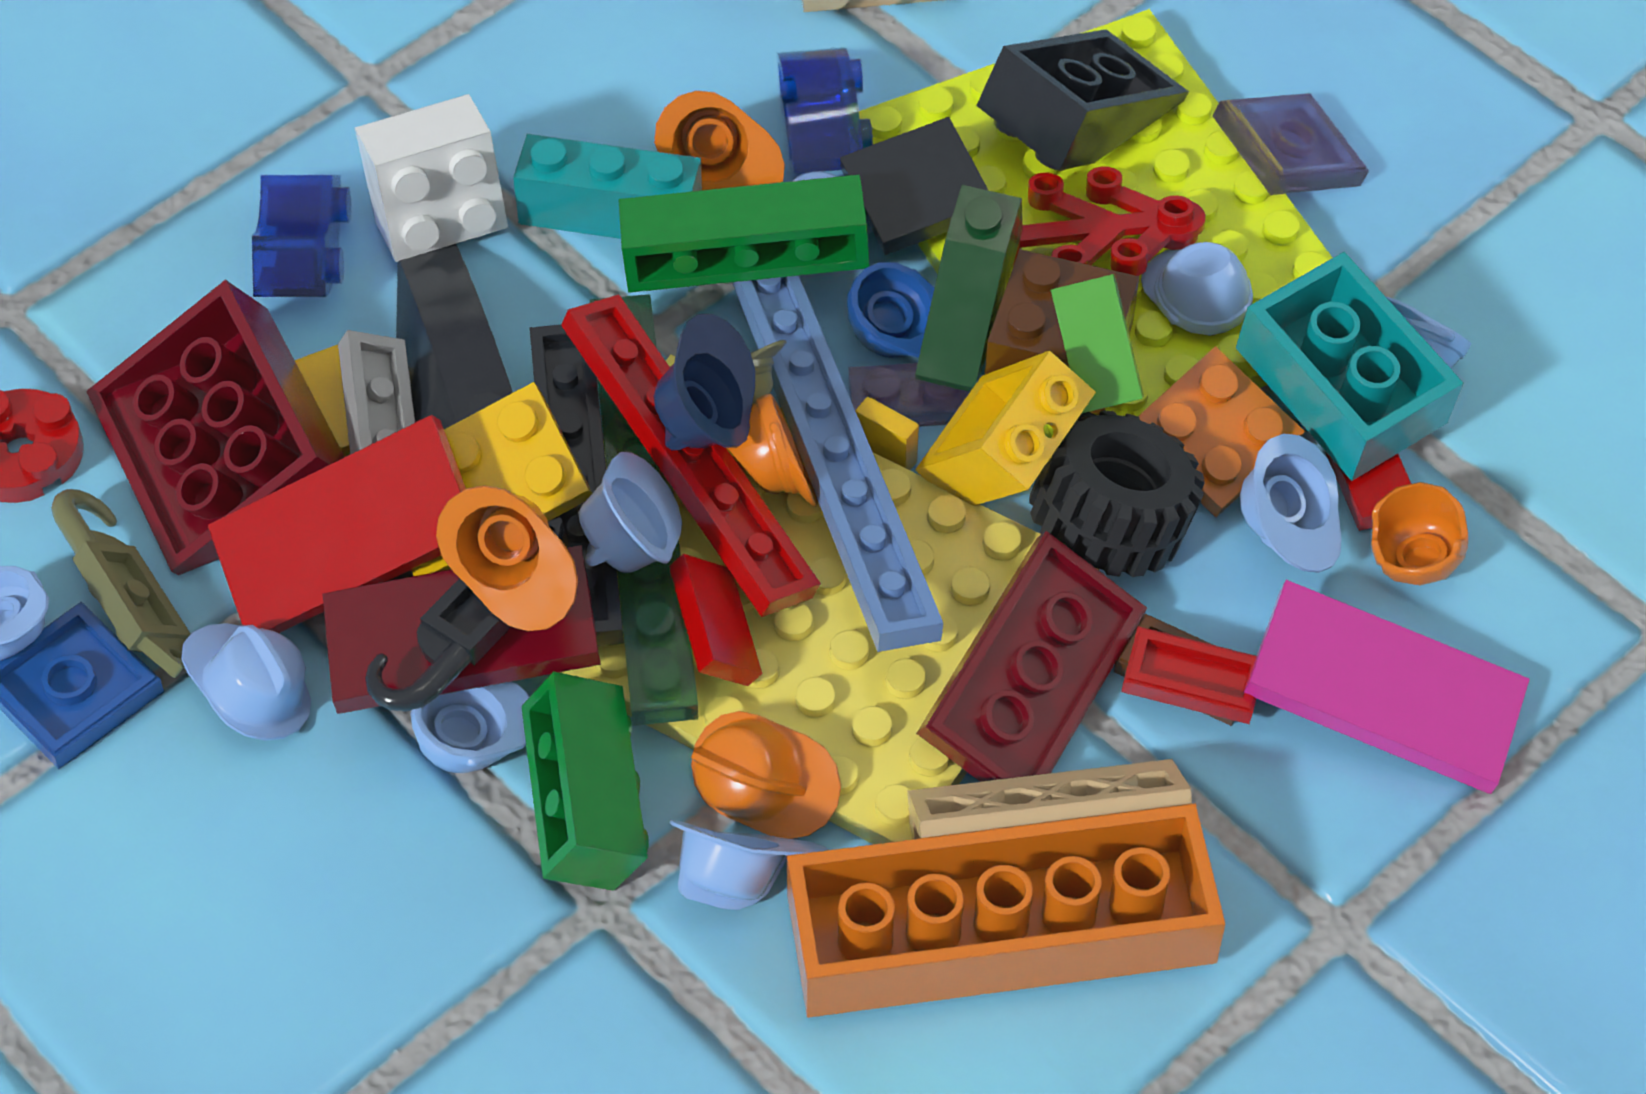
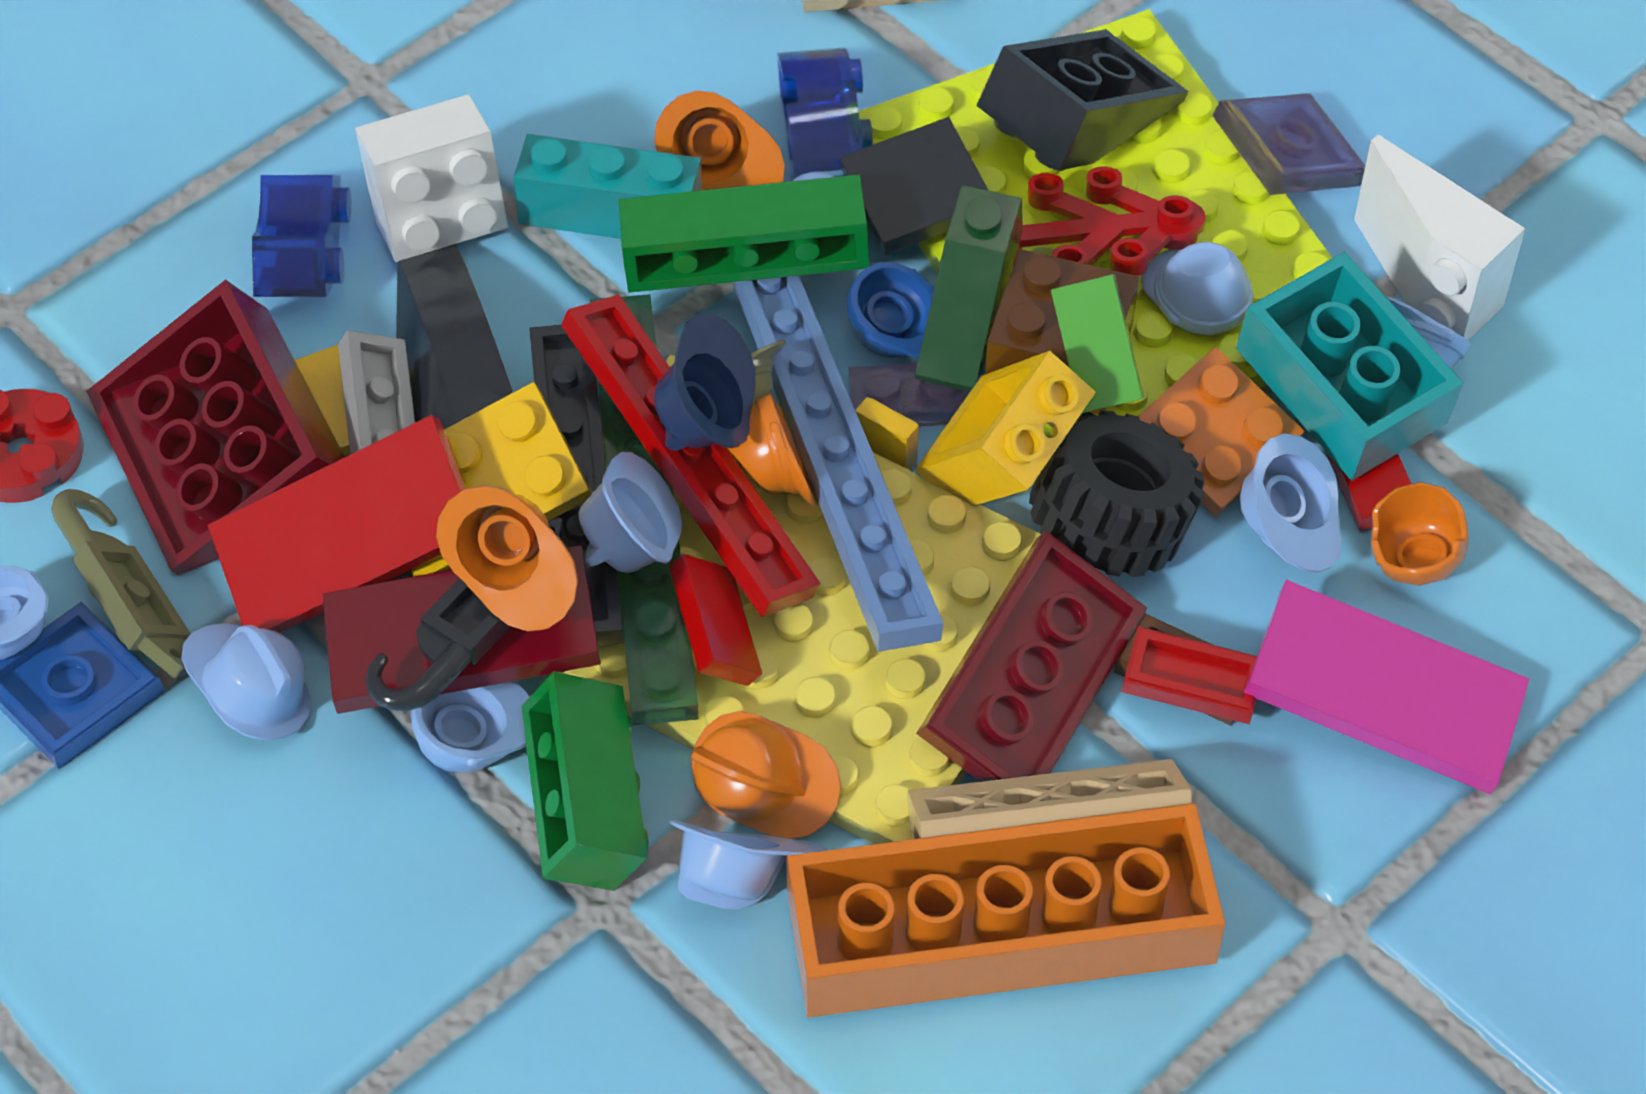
none -> white slope [1354,134,1525,340]

